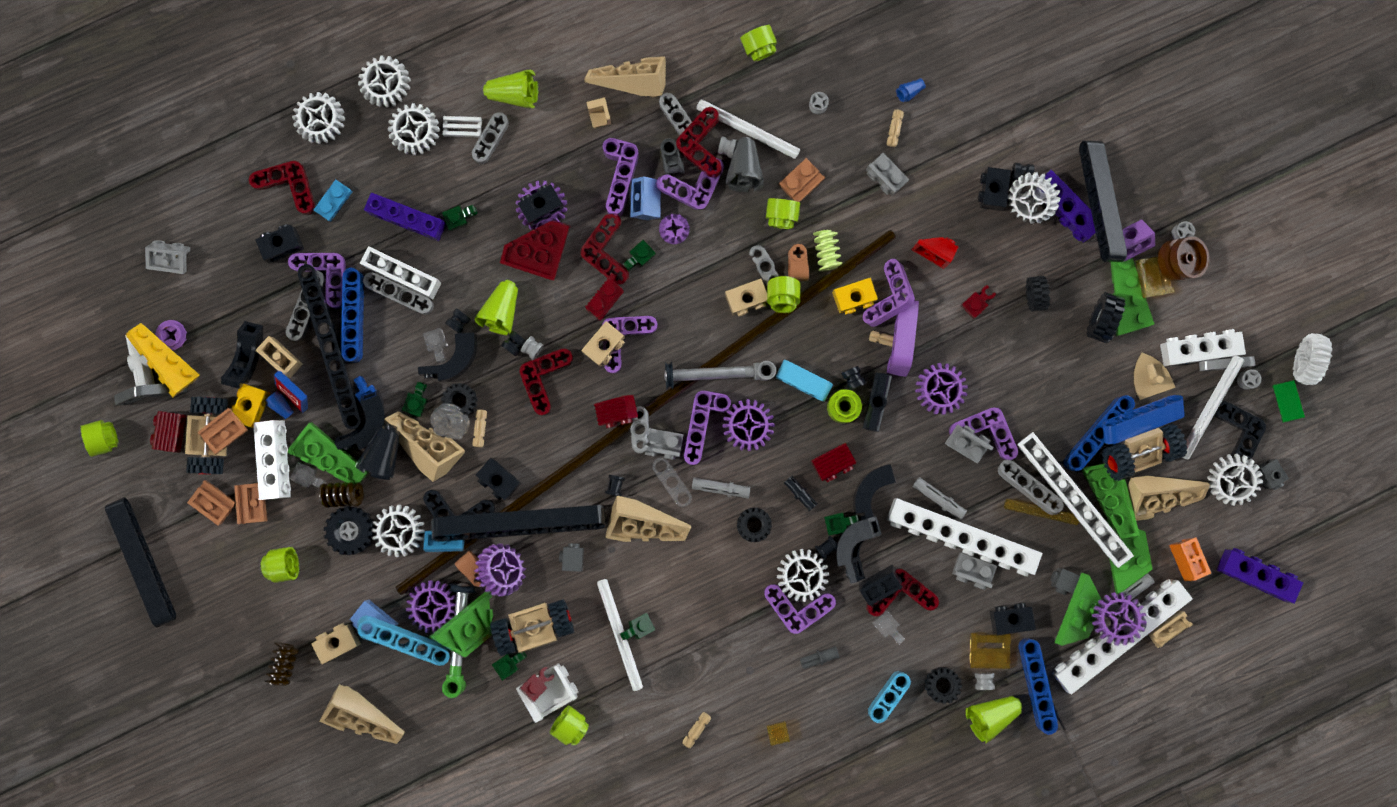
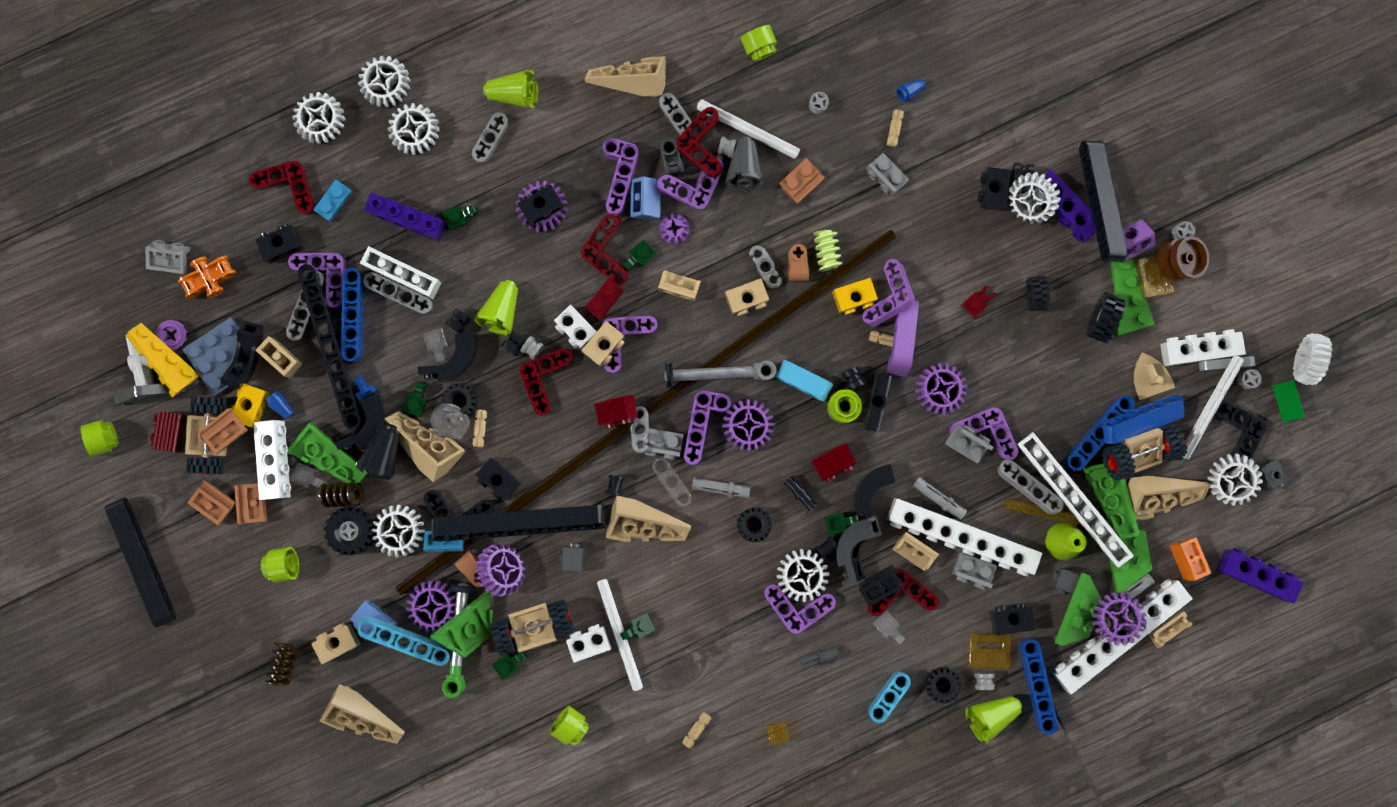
blue tile [274,371,308,413] -> none
white tile [443,116,482,137] -> none
dark red plate [500,220,570,281] -> none
white panel [516,663,578,723] -> none
dark red plate [519,667,555,703] -> none
tan panel [587,98,611,128] -> none
lime piece [766,198,800,229] -> none
lime piece [767,276,800,313] -> none
red slope [911,237,958,269] -> none
none -> orange axle [177,256,236,299]
none -> sand blue plate [182,317,239,397]
none -> white brick [554,305,597,350]
none -> white brick [566,624,612,663]
none -> tan hinge [658,270,701,302]
none -> tan hinge [892,532,939,571]
none -> lime cone [1045,522,1086,561]

